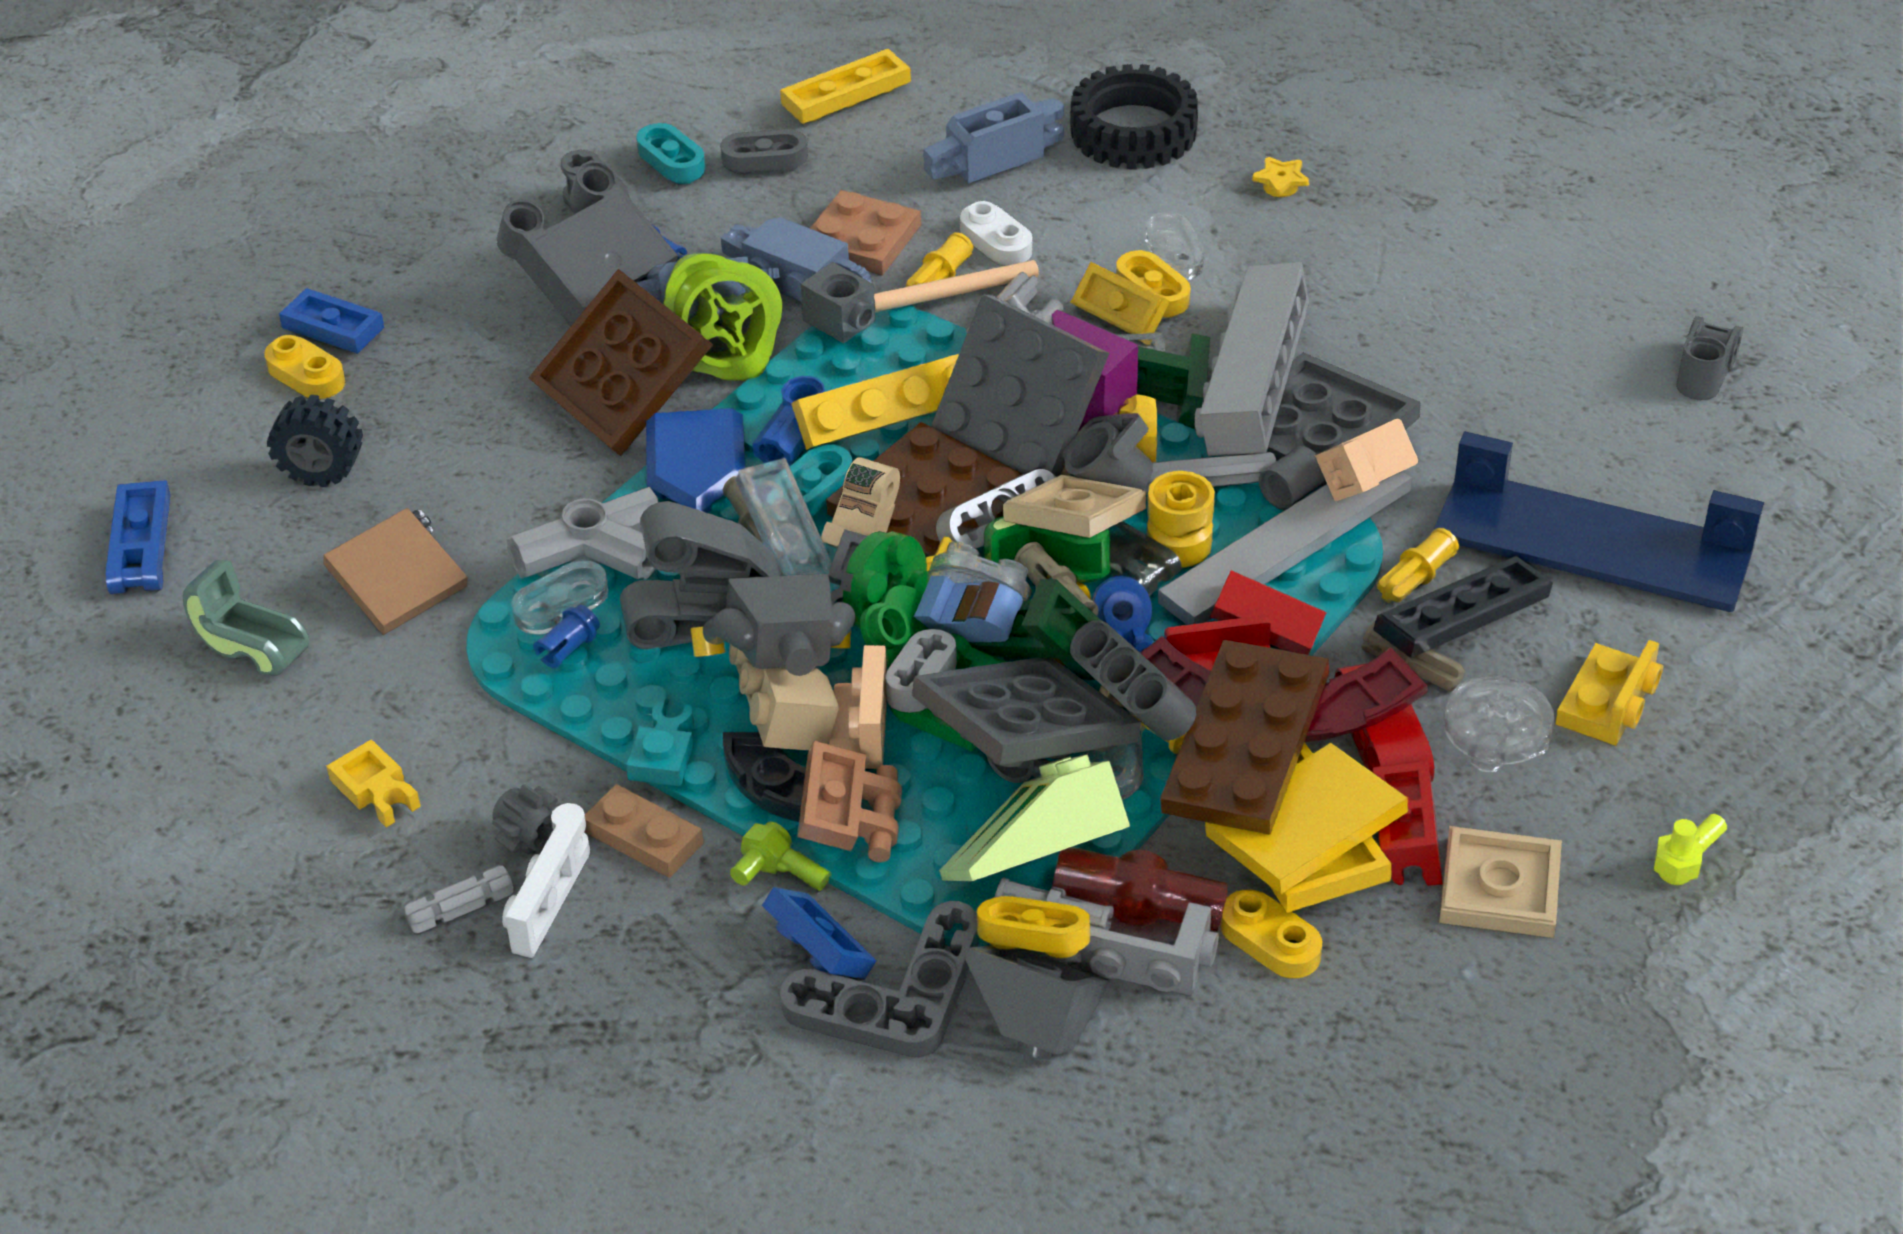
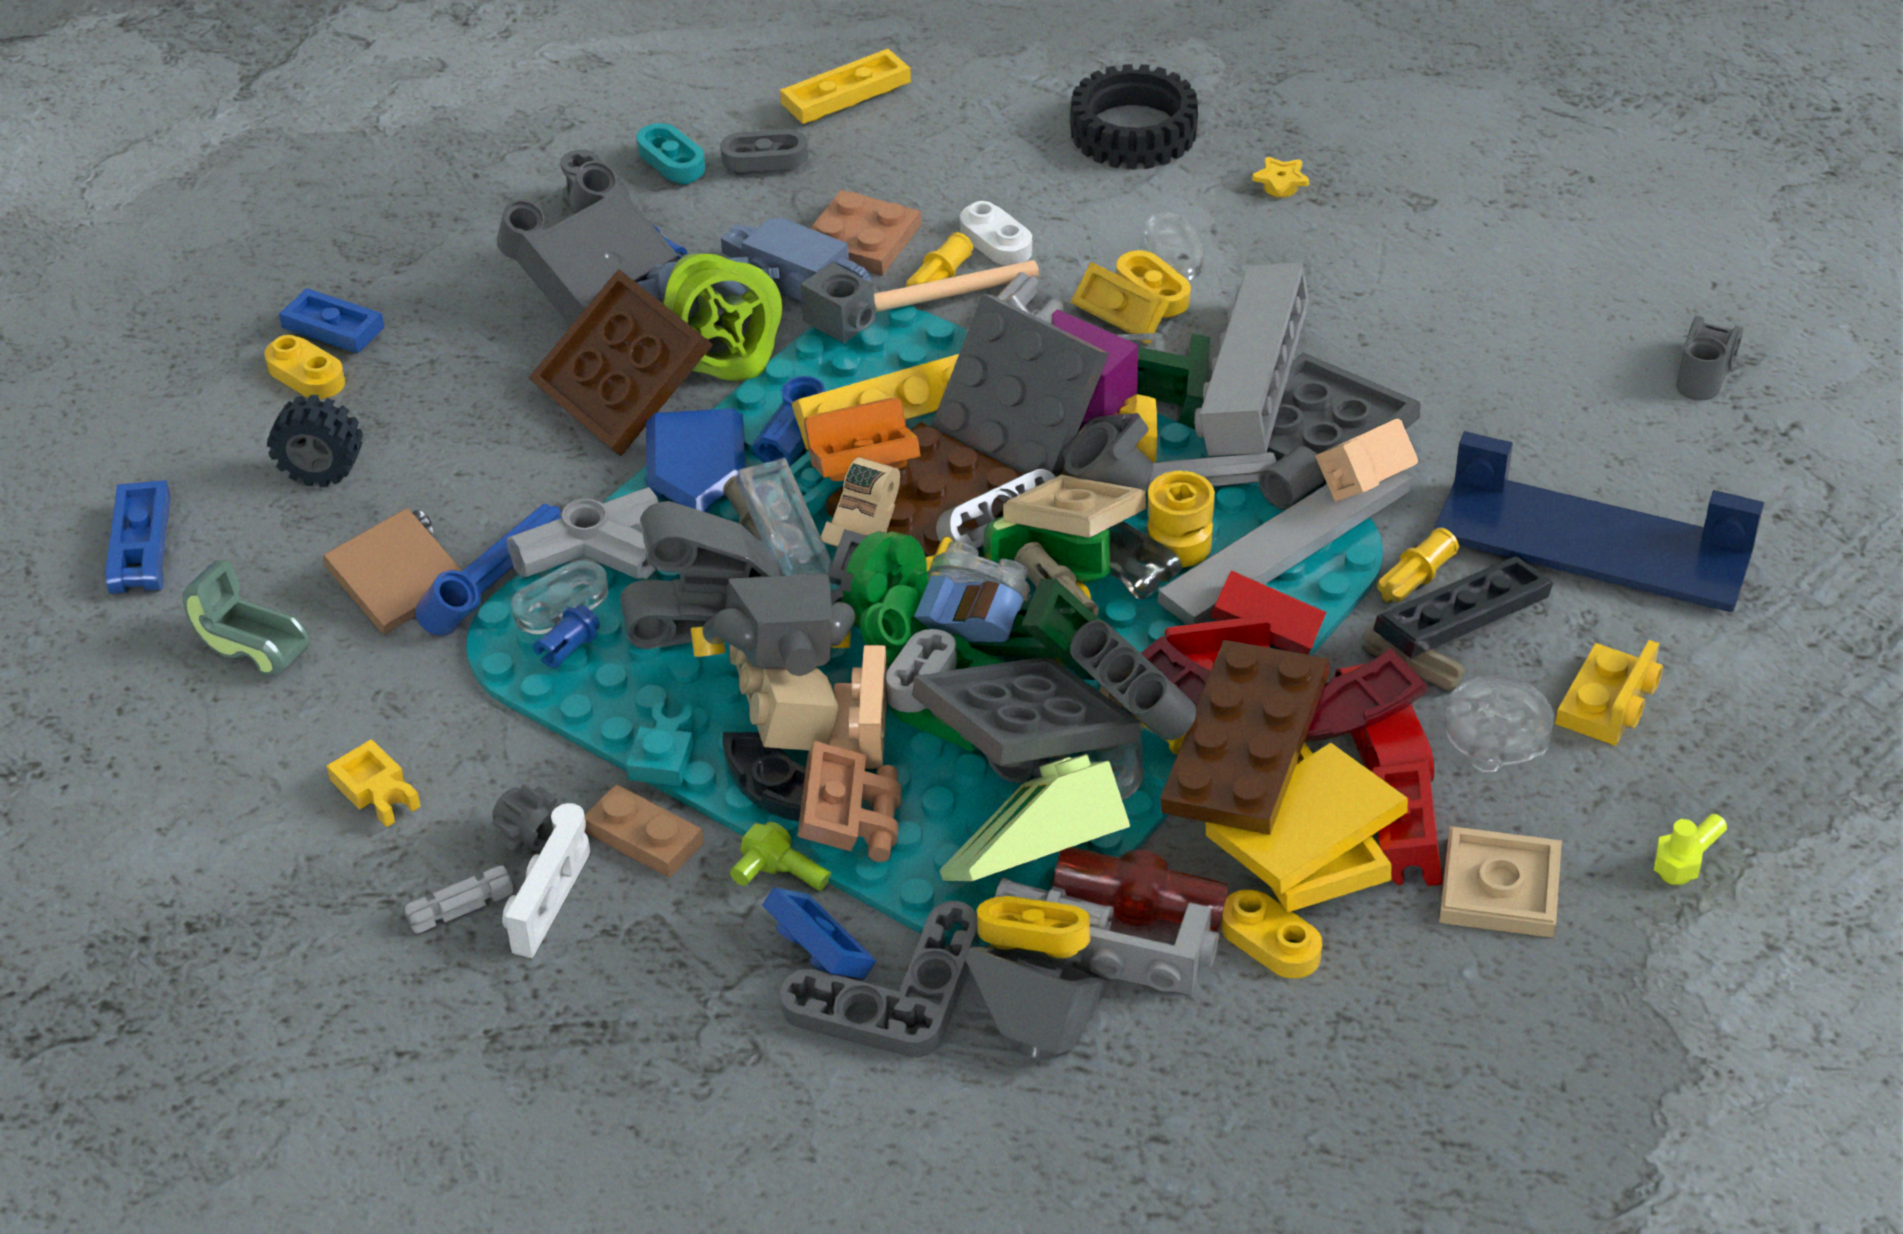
sand blue hinge [923,92,1064,183] -> none
blue piece [1091,576,1154,653] -> none
none -> blue axle [415,504,562,636]
none -> orange bracket [804,397,921,481]

